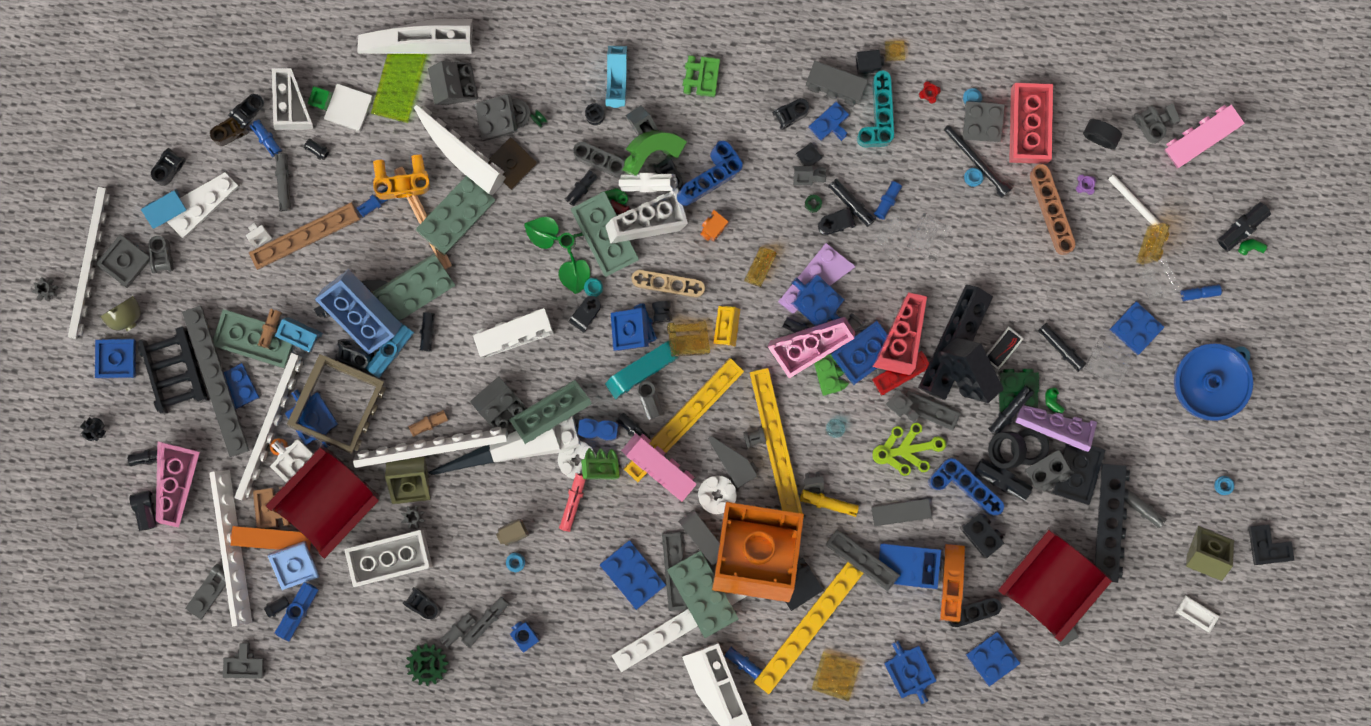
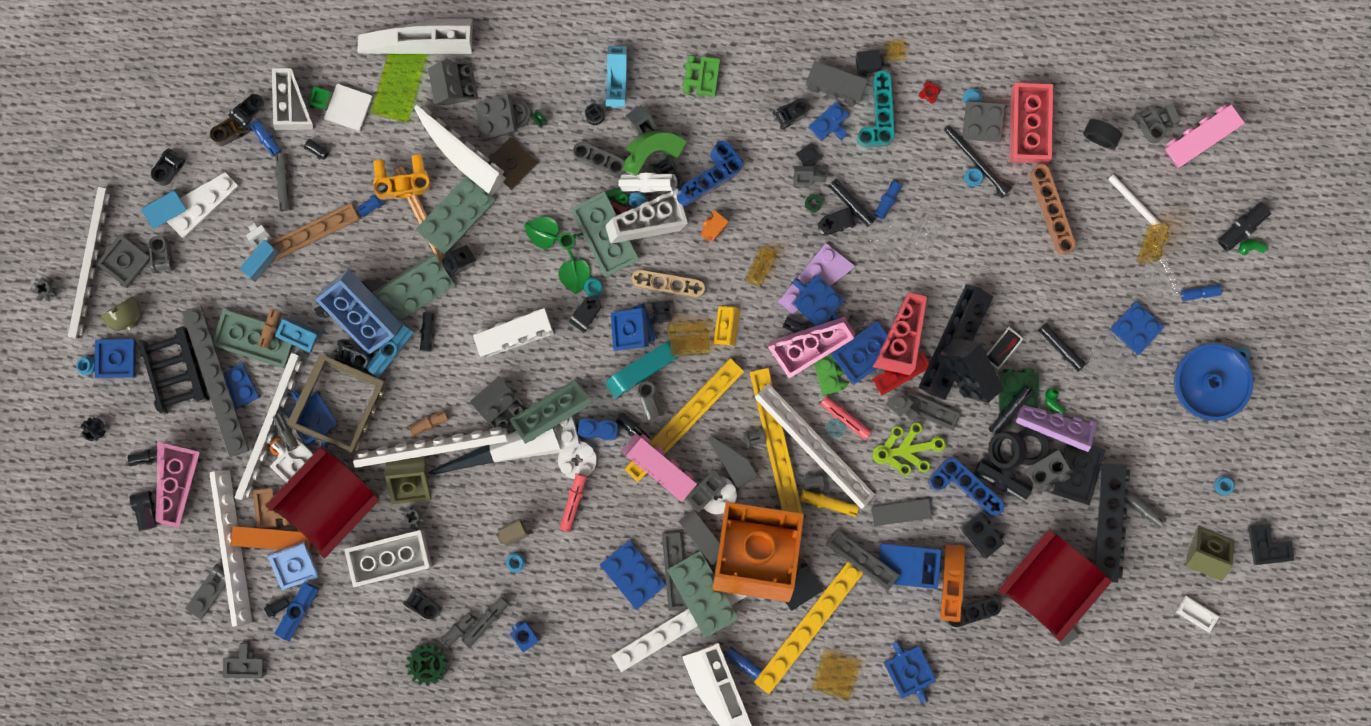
black pin [564,170,598,207] -> none
bright green plate [581,448,620,480] -> none
blue plate [965,632,1020,687] -> none
medium lavender plate [1076,175,1096,195] -> none
none -> dark azure plate [76,356,95,376]
none -> dark azure panel [239,239,280,282]
none -> dark grey axle [273,413,299,452]
none -> black brick [442,245,477,276]
none -> dark azure plate [629,192,648,208]
none -> dark grey slope [684,470,727,513]
none -> white plate [754,383,875,509]
none -> coral pin [819,395,872,440]

